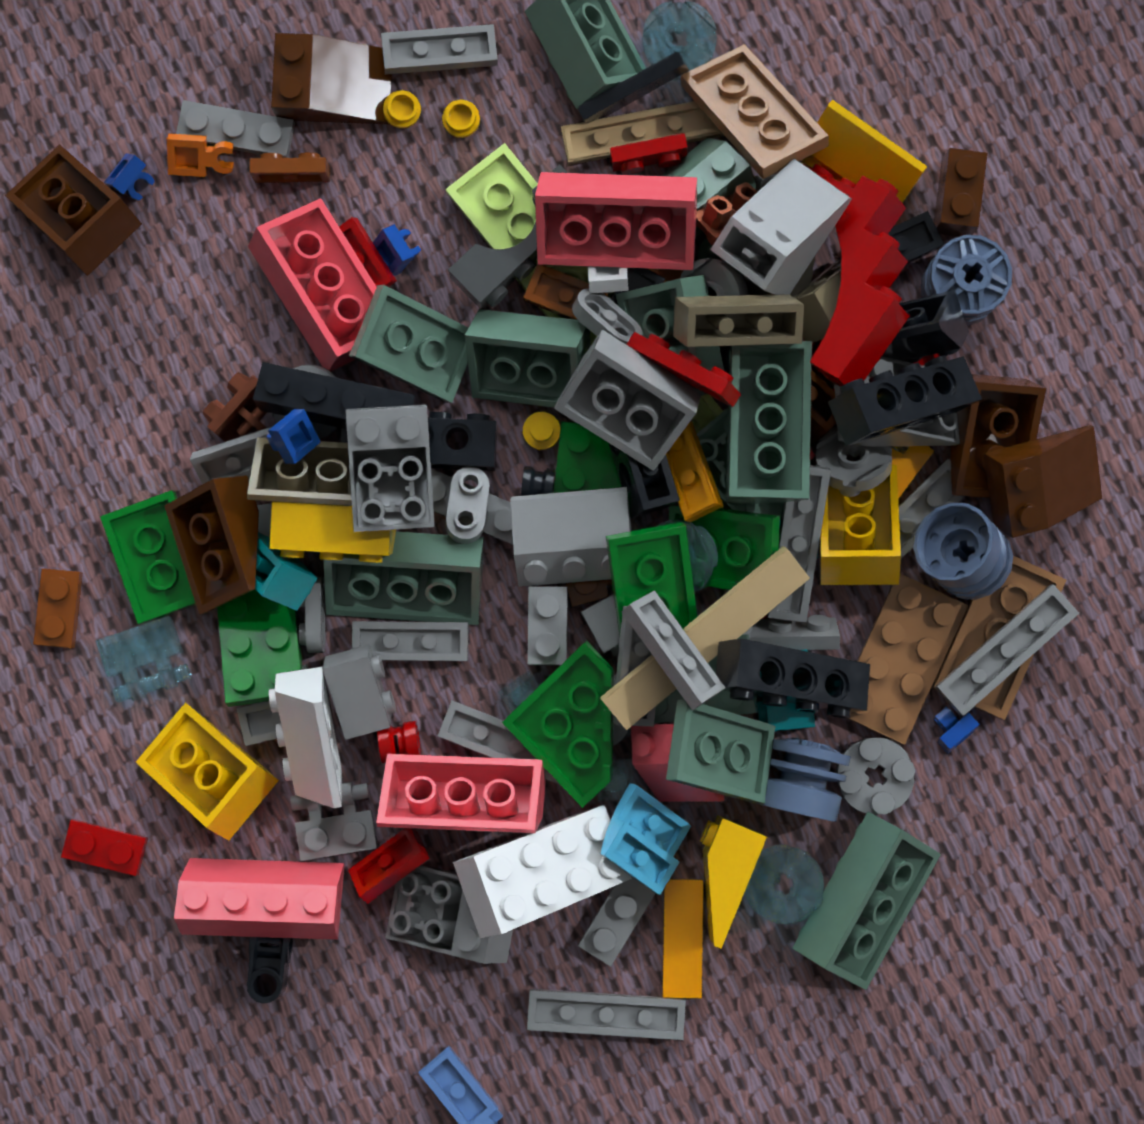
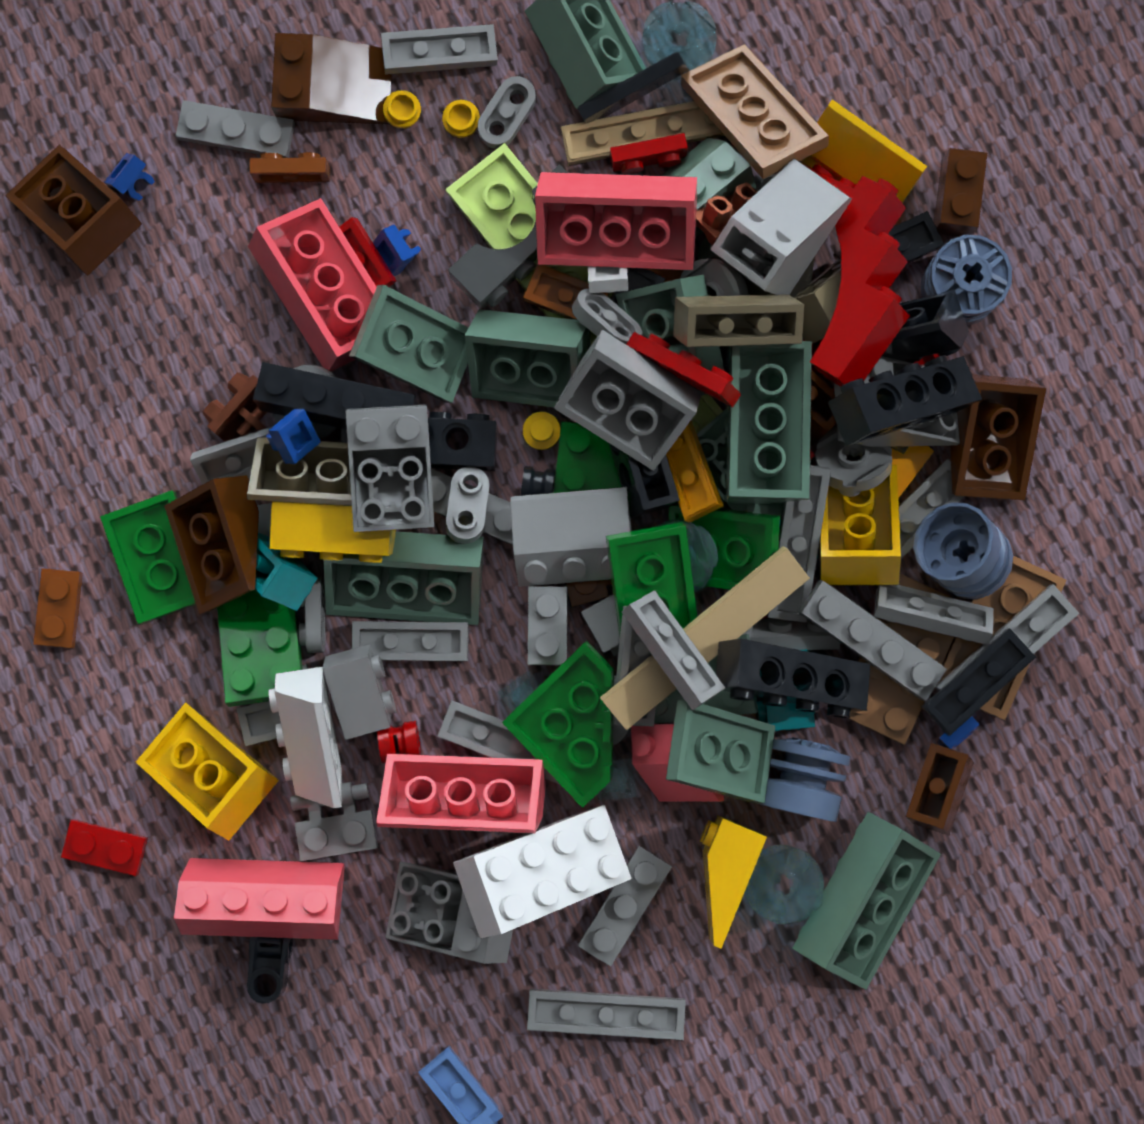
clear light blue plate [96,616,191,703] -> none
orange plate [166,134,234,177] -> none
red plate [348,828,430,904] -> none
medium azure slope [601,783,691,895] -> none
light orange tile [662,879,703,998] -> none
light grey plate [836,738,915,814] -> none
reddish brown slope [984,425,1102,538] -> none
none -> light grey plate [478,76,536,149]
none -> light grey plate [797,580,947,701]
none -> light grey plate [874,585,994,645]
none -> reddish brown brick [906,743,974,836]
none -> black tile [921,628,1036,736]

